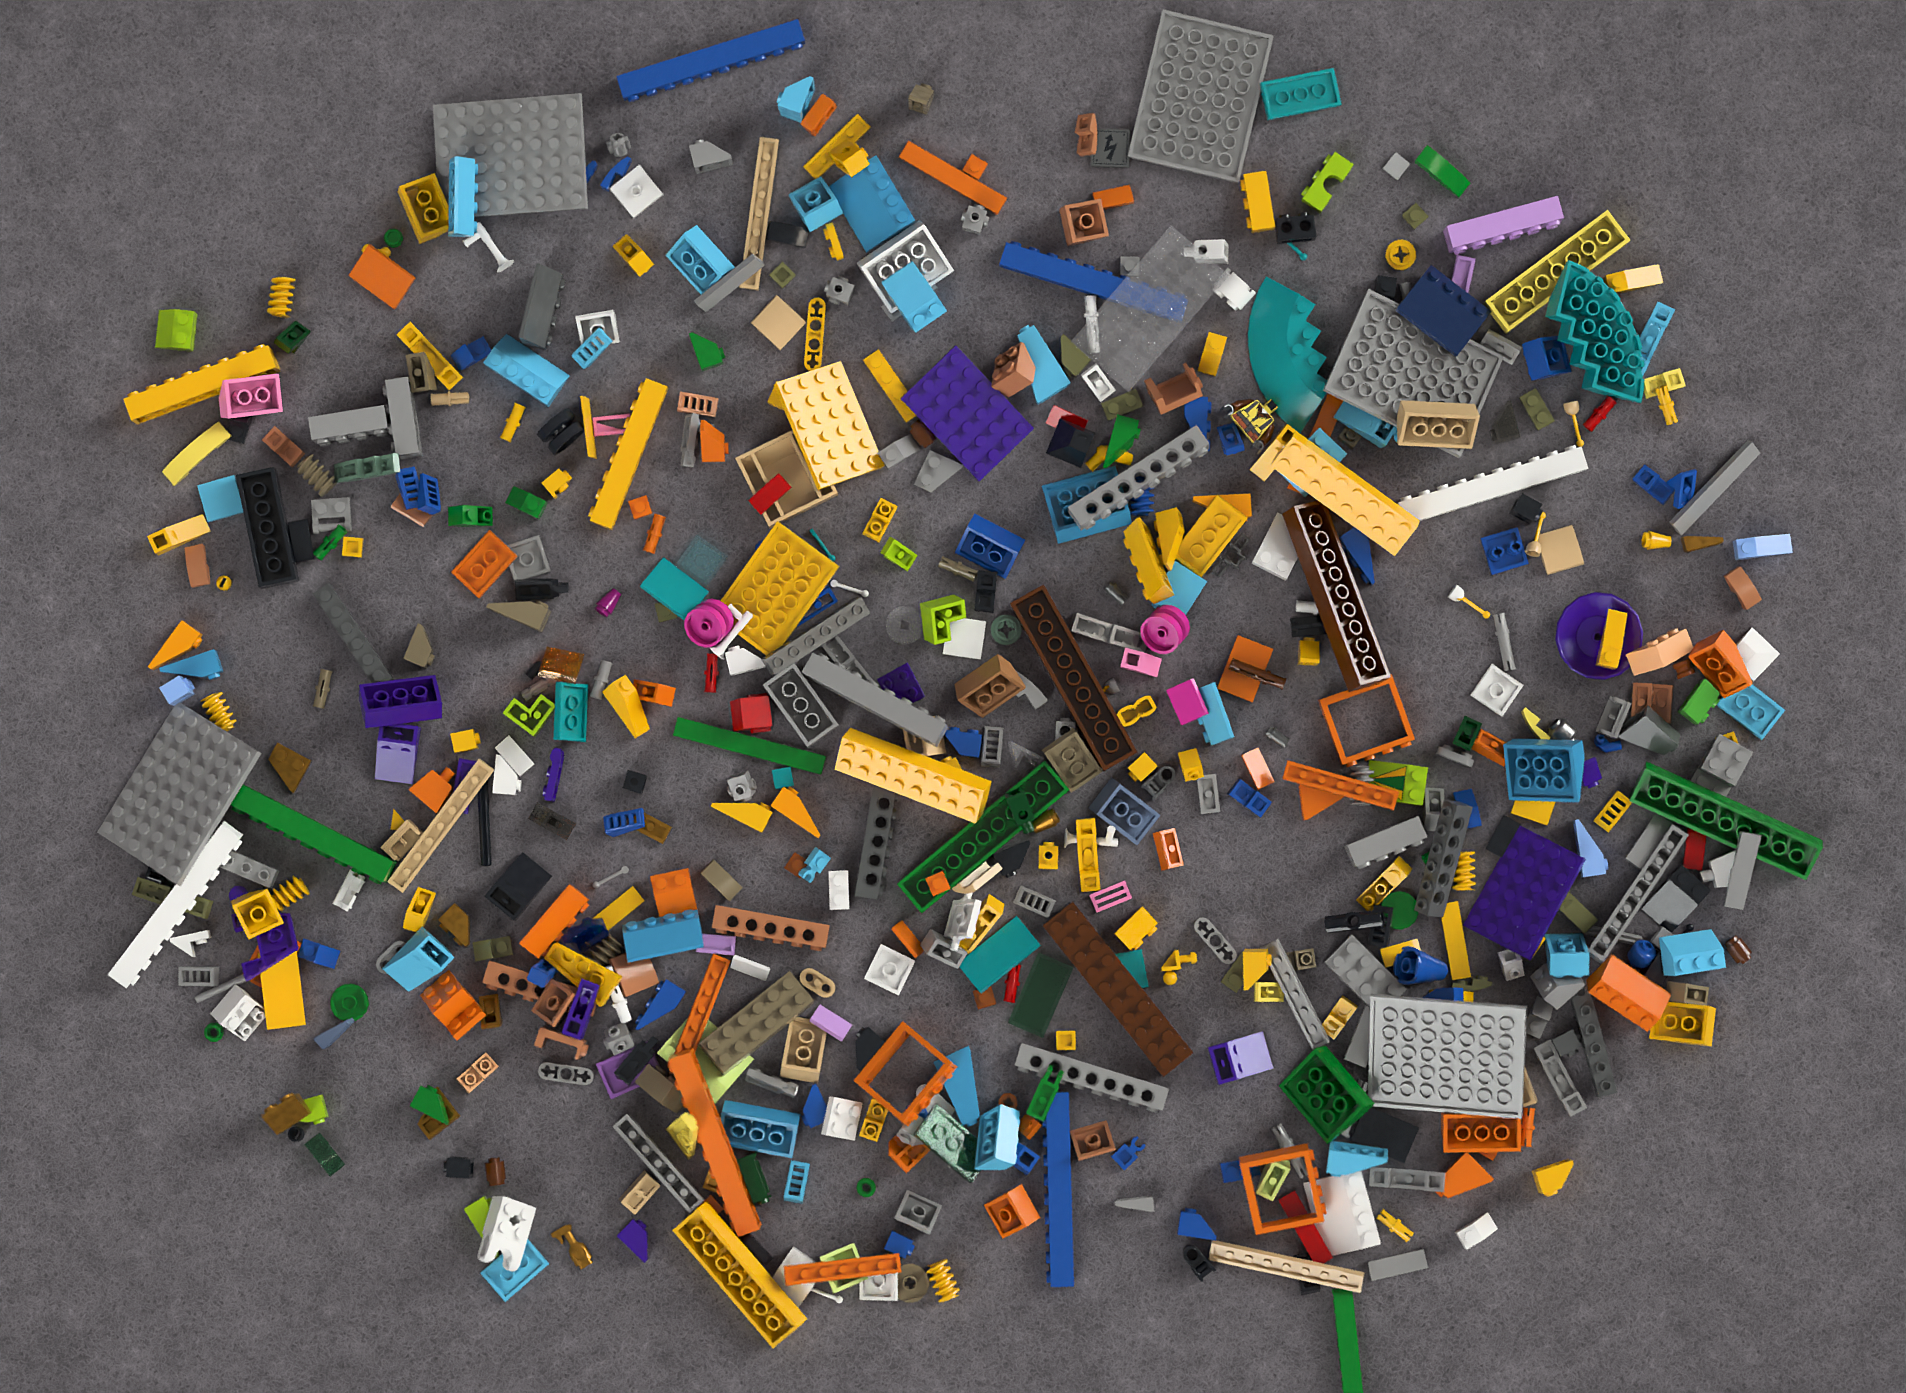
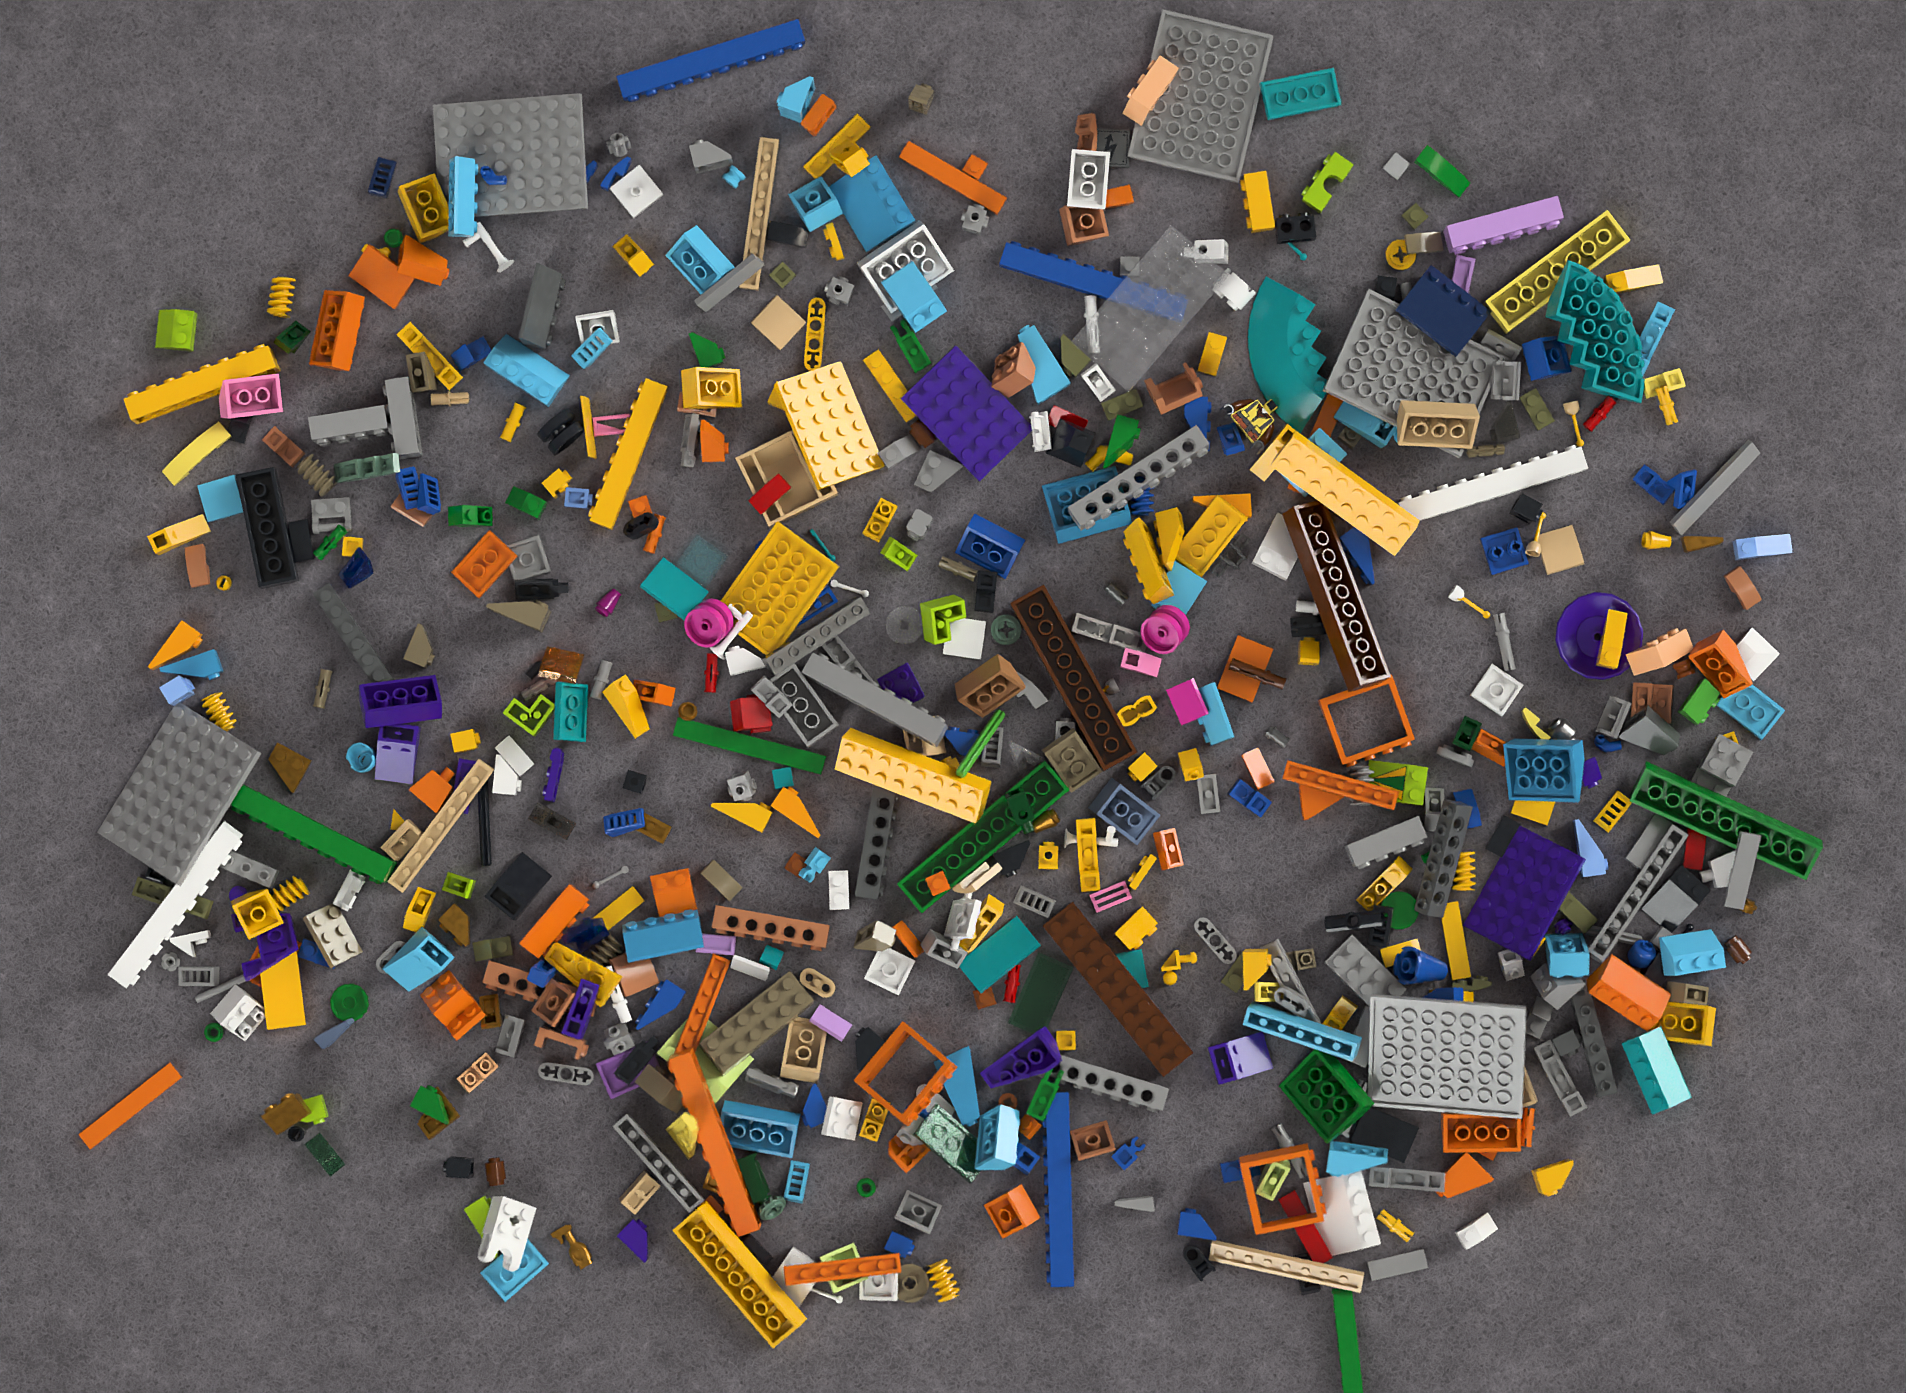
none -> orange tile [78,1062,182,1150]
none -> light grey plate [161,952,180,971]
none -> plate [303,903,363,969]
none -> orange slope [309,290,365,371]
none -> clear blue slope [338,547,374,588]
none -> medium azure hair [346,742,376,773]
none -> dark blue slope [368,157,397,199]
none -> orange slope [397,235,450,286]
none -> lime slope [442,872,476,899]
none -> blue arm [480,166,507,185]
none -> light grey hinge [495,1014,526,1057]
none -> medium blue bracket [564,487,593,510]
none -> black beam [623,512,659,540]
none -> pearl gold plate [678,702,697,721]
none -> yellow slope [681,367,742,409]
none -> medium azure wheel [722,165,746,189]
none -> light grey slope [751,675,792,718]
none -> sand green gear [757,1195,786,1221]
none -> teal tile [759,945,784,970]
none -> dark tan slope [853,920,896,952]
none -> green hinge [890,319,932,374]
none -> light grey brick [906,509,933,541]
none -> bright green axle [955,709,1005,778]
none -> dark purple wedge [980,1026,1062,1089]
none -> white hinge [1029,411,1052,452]
none -> white slope [1067,149,1110,210]
none -> light nougat wedge [1123,56,1179,126]
none -> yellow plate [1128,854,1157,890]
none -> medium azure brick [1243,1001,1362,1061]
none -> light grey beam [1274,986,1309,1015]
none -> dark tan slope [1404,232,1444,255]
none -> dark tan axle [1467,444,1505,458]
none -> light grey hinge [1490,361,1521,400]
none -> dark purple plate [1554,918,1573,935]
none -> slope [1621,1026,1692,1115]
none -> pearl gold plate [1739,898,1757,914]

